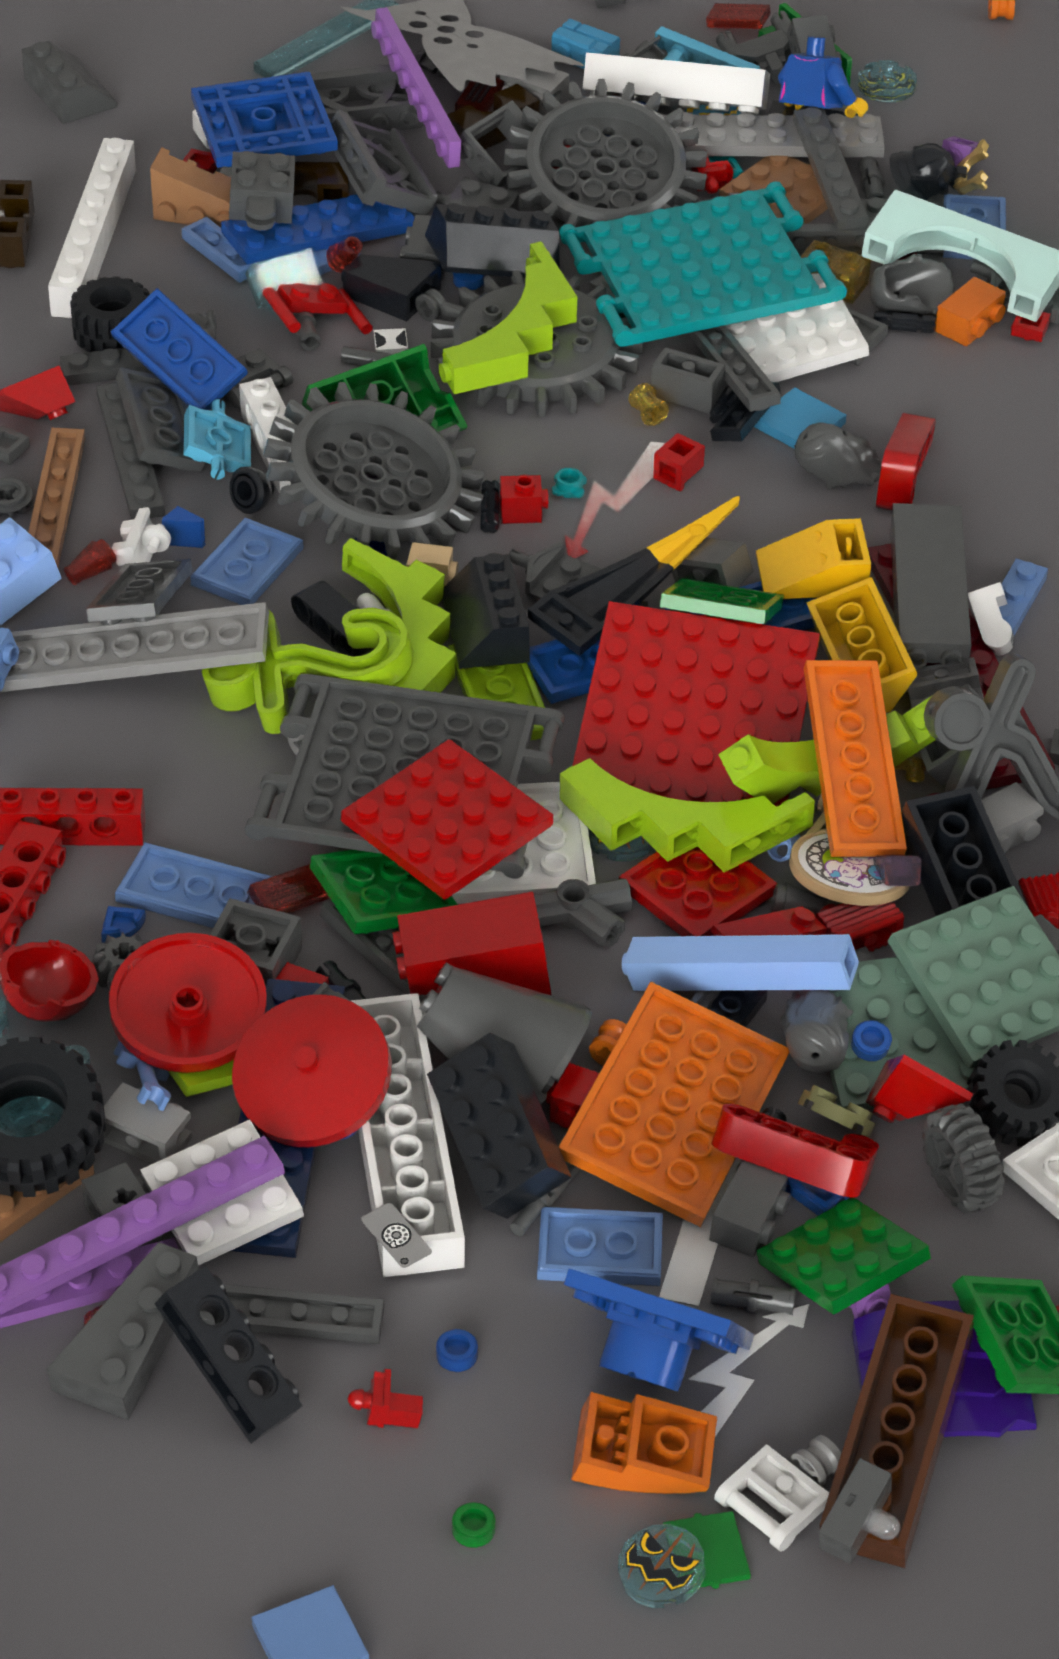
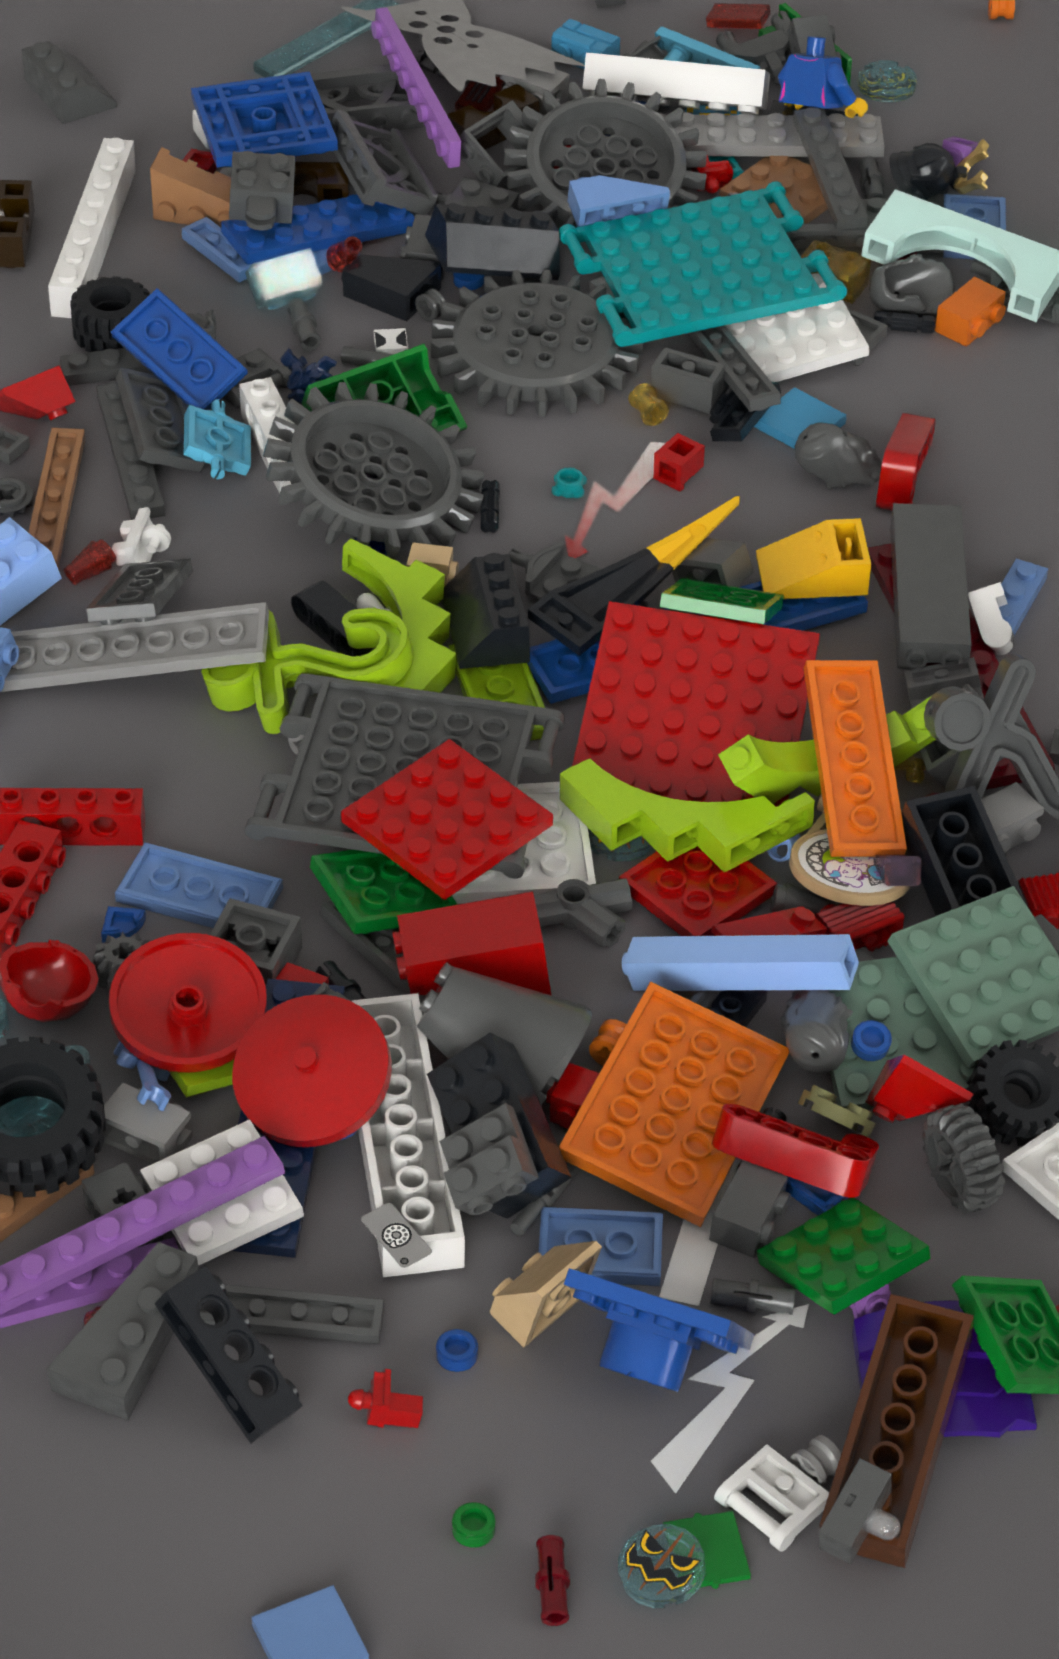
blue slope [162,506,205,548] -> none
medium blue tile [190,518,303,605] -> none
black brick [229,467,275,514] -> none
clear red tile [247,864,329,913] -> none
red plate [262,282,373,335] -> none
lime arch [439,241,577,395] -> none
red brick [500,475,549,524] -> none
orange slope [571,1392,717,1494] -> none
yellow slope [806,577,917,713] -> none
red plate [1011,312,1051,342] -> none
none -> dark blue piece [280,348,337,405]
none -> dark grey plate [439,1103,539,1215]
none -> tan slope [489,1241,602,1348]
none -> dark red pin [535,1535,570,1626]
none -> medium blue slope [567,175,670,227]

